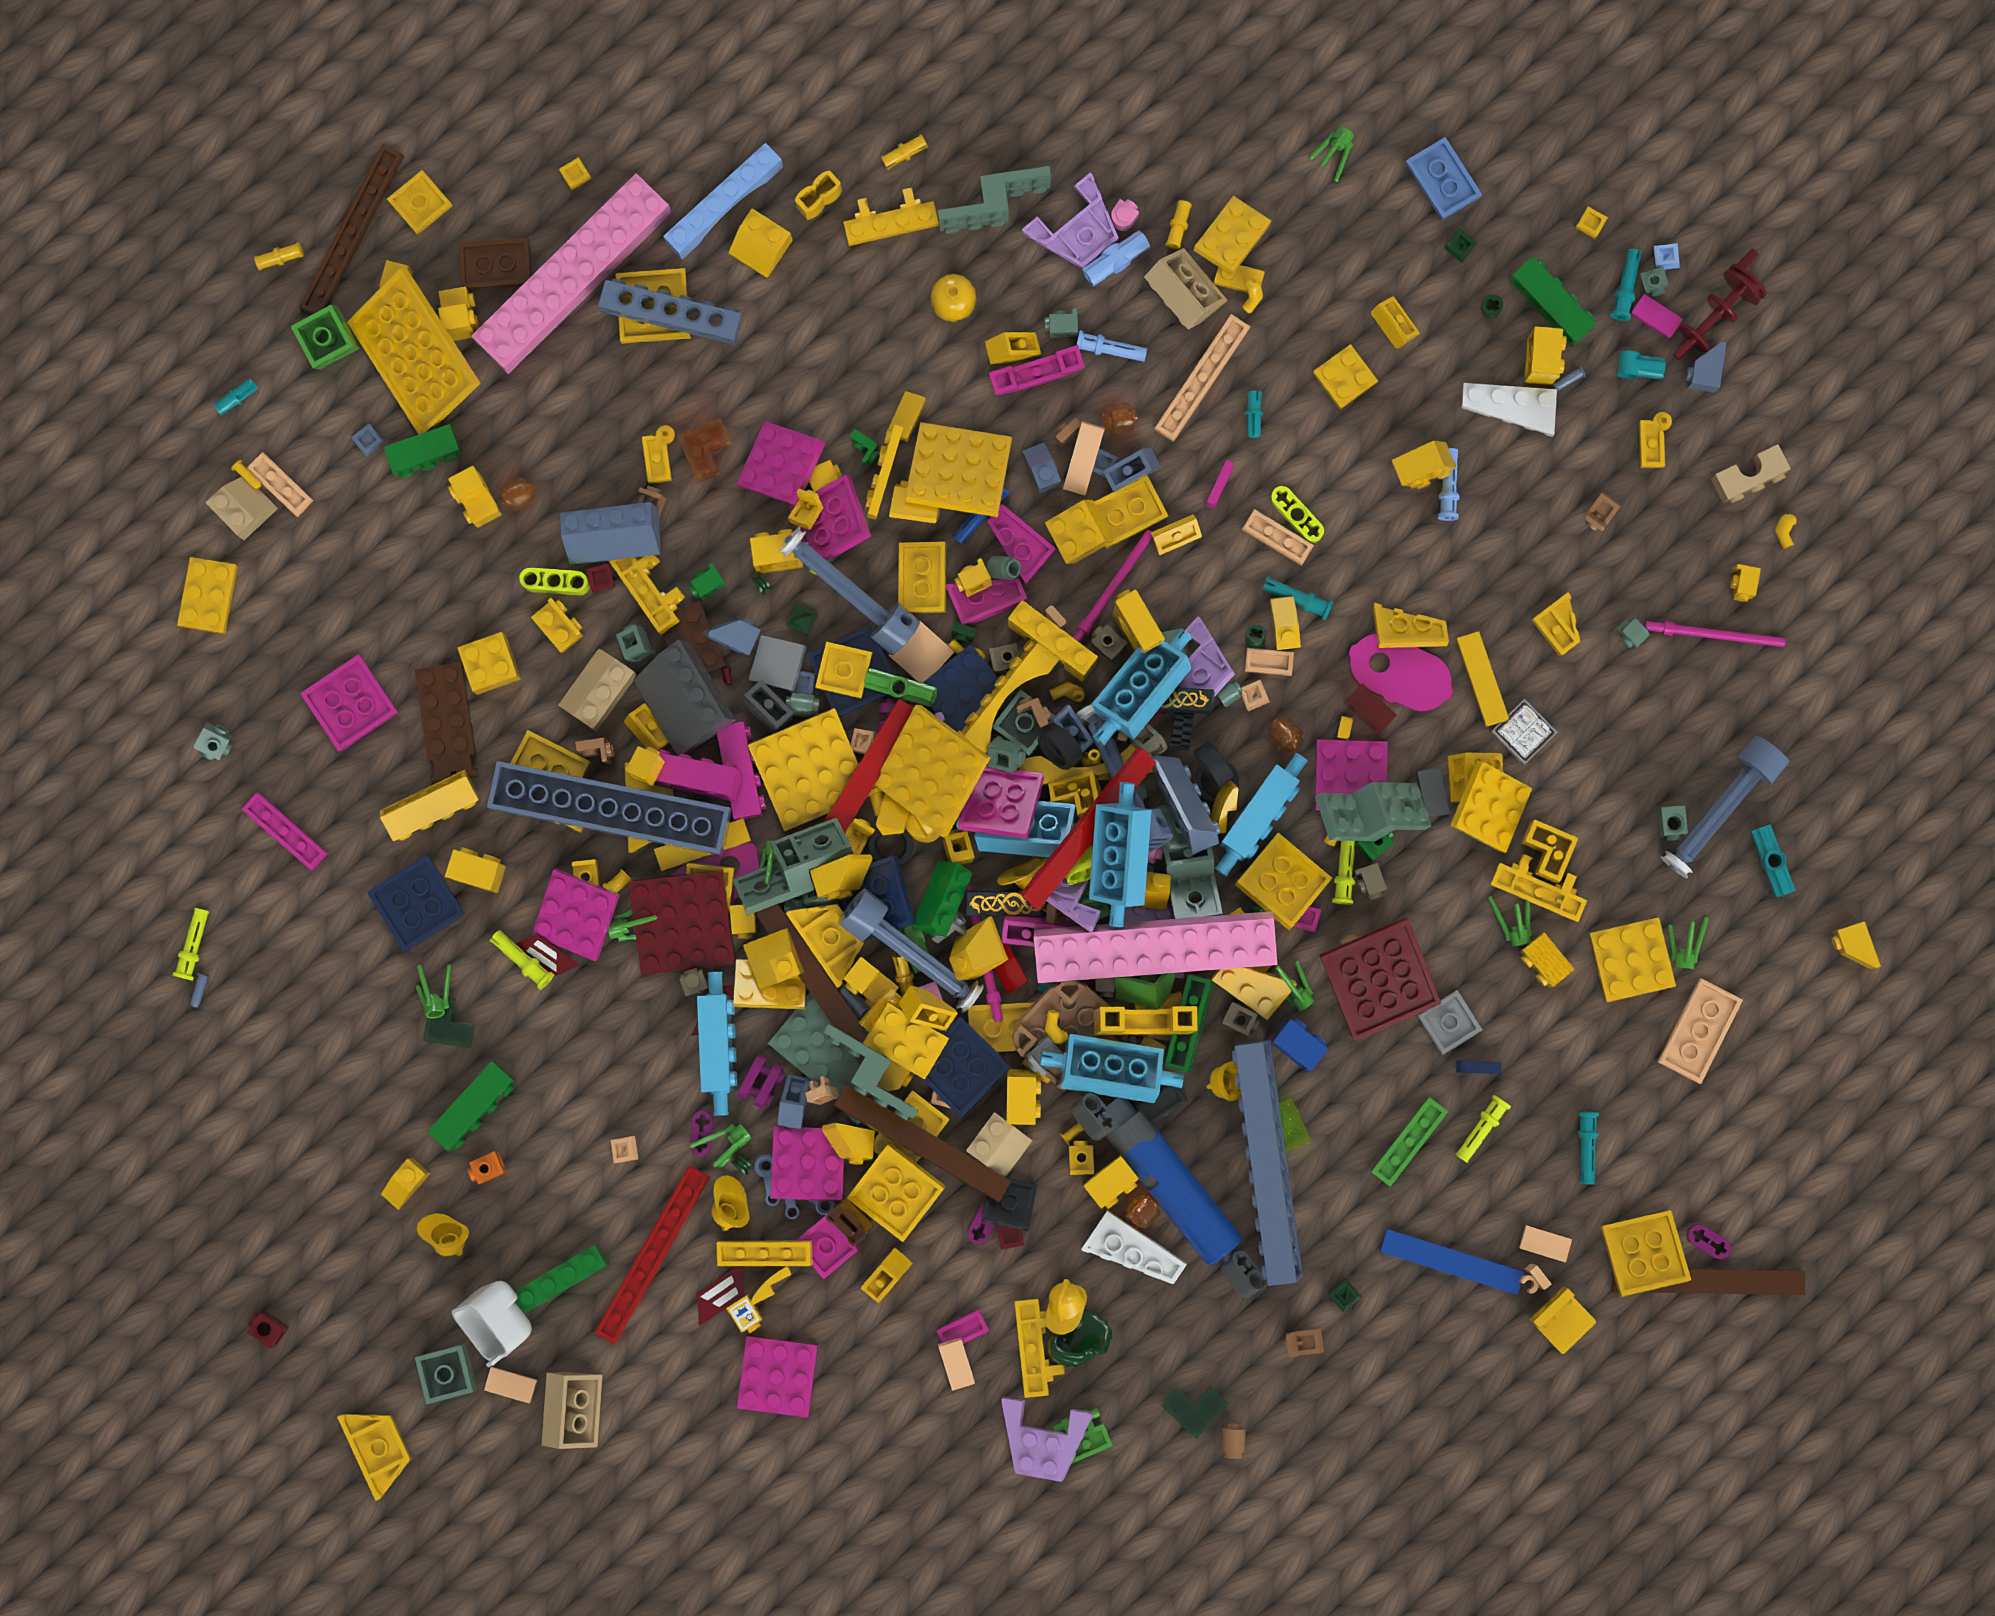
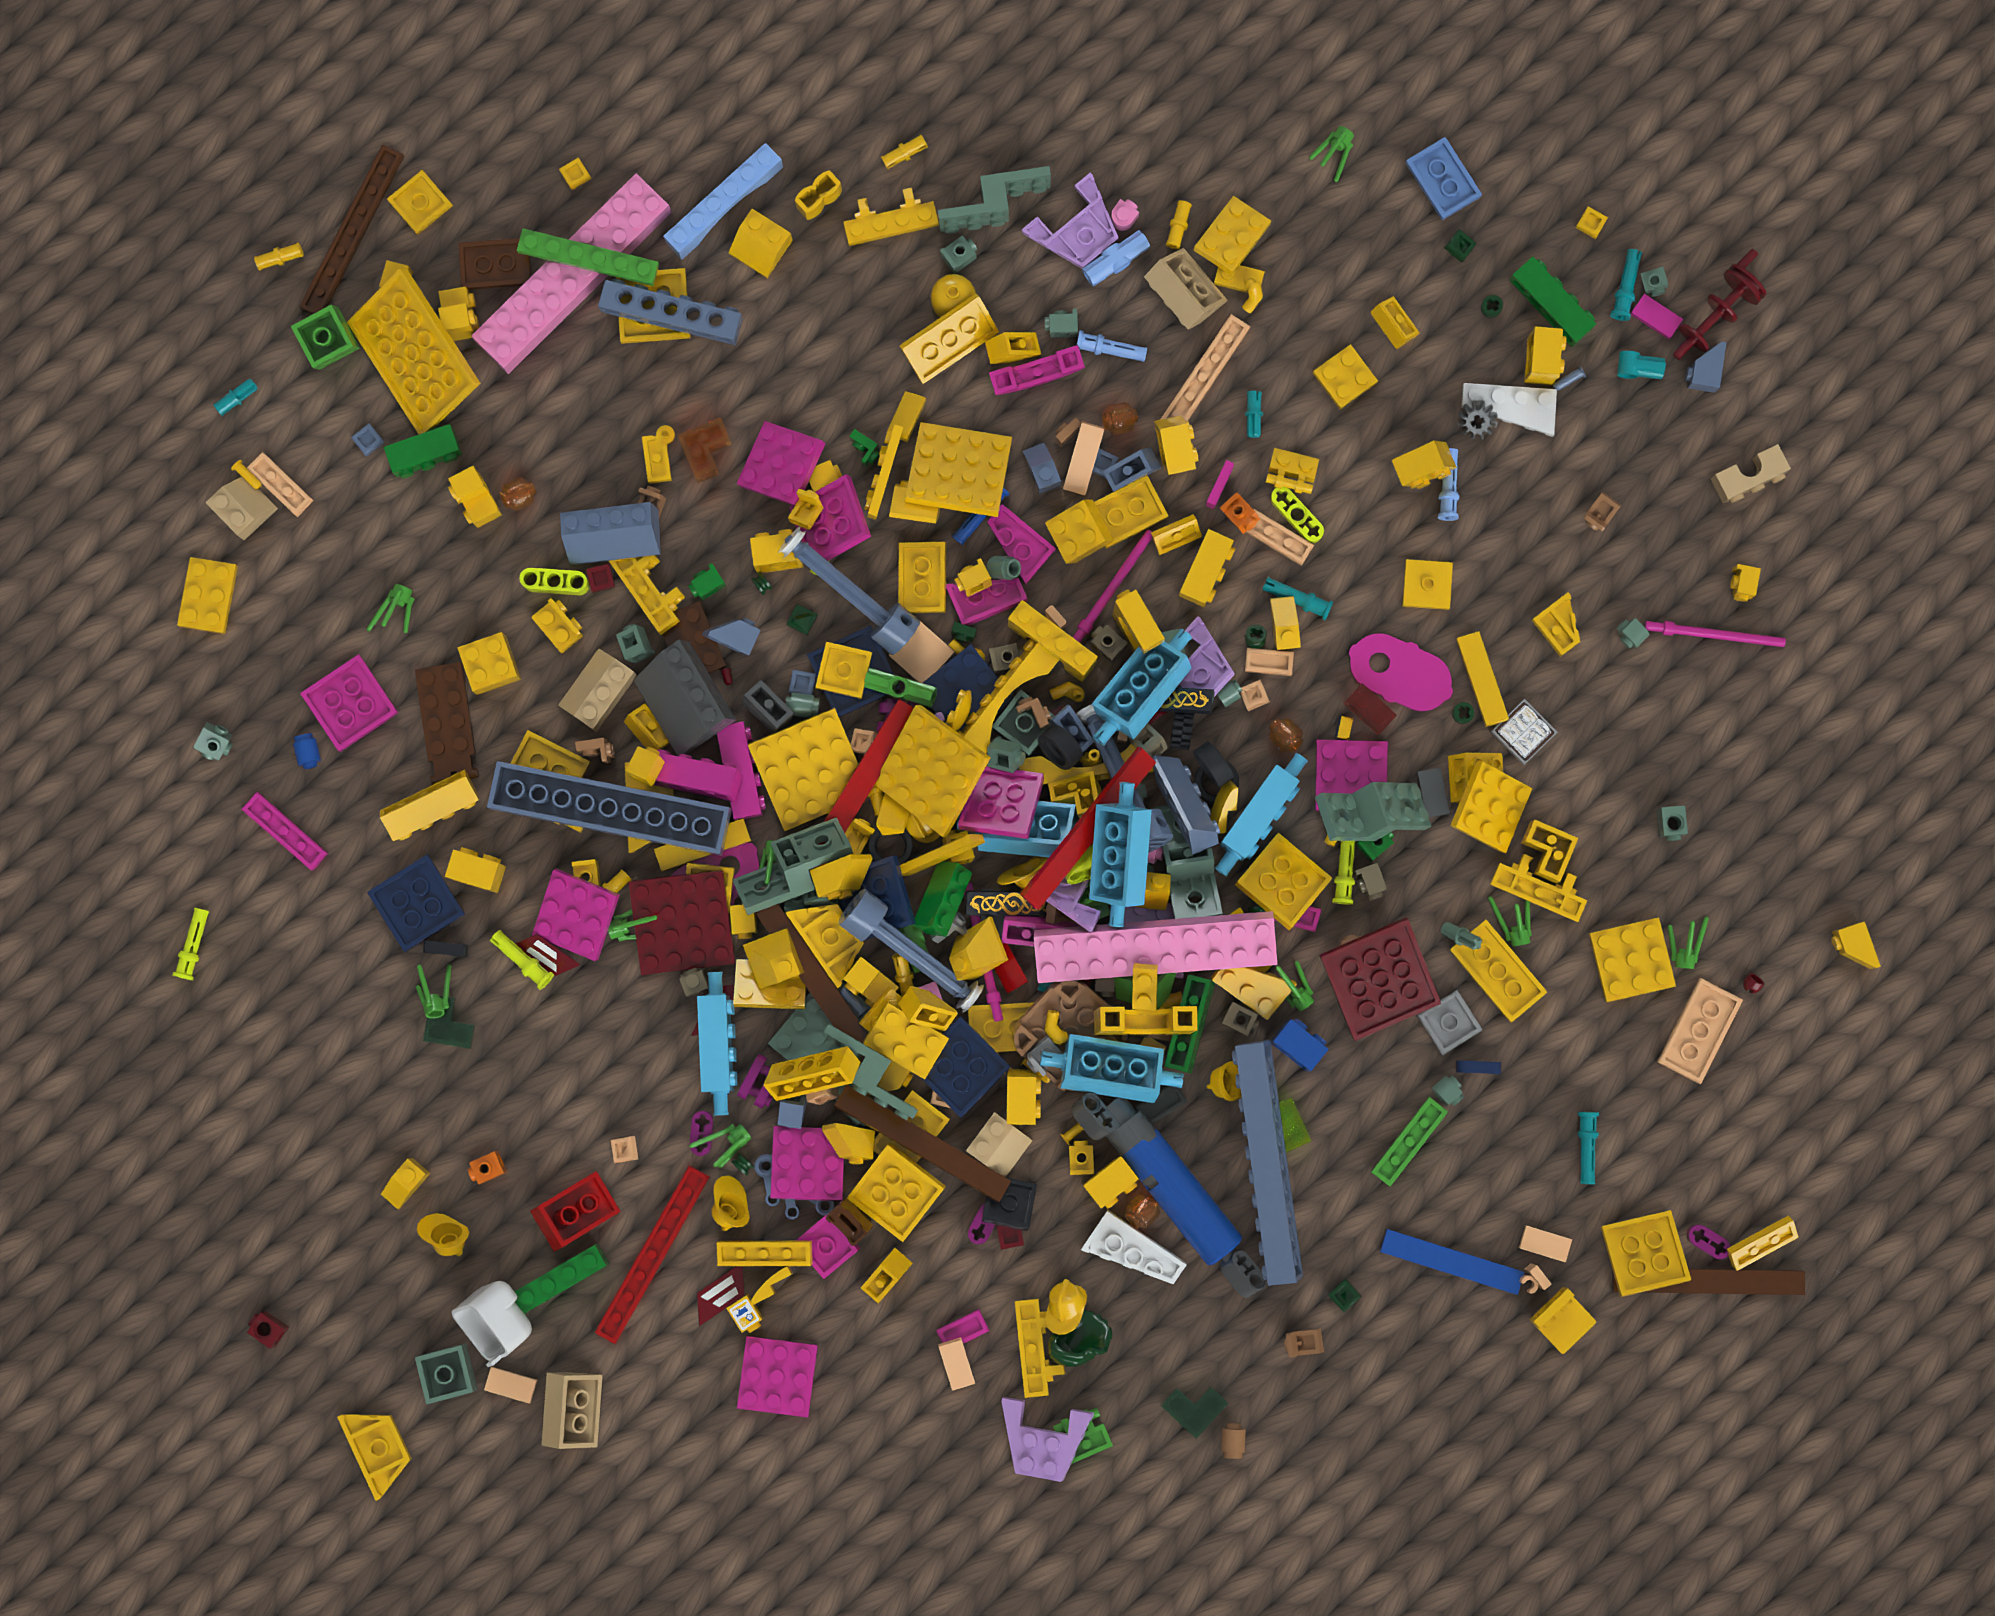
sand blue piece [190,973,210,1008] -> none
green brick [427,1061,516,1151] -> none
light grey tile [749,635,807,692] -> none
yellow wing [1372,603,1449,648] -> none
neon yellow pin [1455,1095,1511,1163] -> none
yellow brick [1520,932,1575,988] -> none
yellow hinge [1639,412,1672,468] -> none
light blue tile [1654,243,1680,270] -> none
sand blue piece [1660,735,1790,879] -> none
teal piece [1750,824,1796,898] -> none
yellow arm [1775,514,1797,549] -> none
none -> blue brick [293,733,321,769]
none -> bright green plant [366,584,414,633]
none -> black beam [423,941,469,957]
none -> bright green plate [517,228,659,286]
none -> red slope [530,1171,621,1252]
none -> yellow brick [763,1046,861,1101]
none -> yellow plate [899,294,999,384]
none -> yellow tile [900,834,985,876]
none -> sand green brick [940,235,977,274]
none -> yellow dish [946,689,972,732]
none -> yellow plate [1132,963,1158,1011]
none -> yellow brick [1154,415,1199,475]
none -> yellow brick [1179,529,1236,607]
none -> orange brick [1220,492,1260,534]
none -> yellow plate [1266,448,1319,494]
none -> yellow plate [1402,559,1453,610]
none -> sand green plate [1431,1075,1465,1106]
none -> sand green axle [1441,922,1482,950]
none -> yellow plate [1449,920,1547,1023]
none -> dark green bush [1452,702,1475,724]
none -> dark grey gear [1458,399,1498,439]
none -> yellow plate [1727,1215,1798,1271]
none -> dark red hinge [1743,973,1765,994]

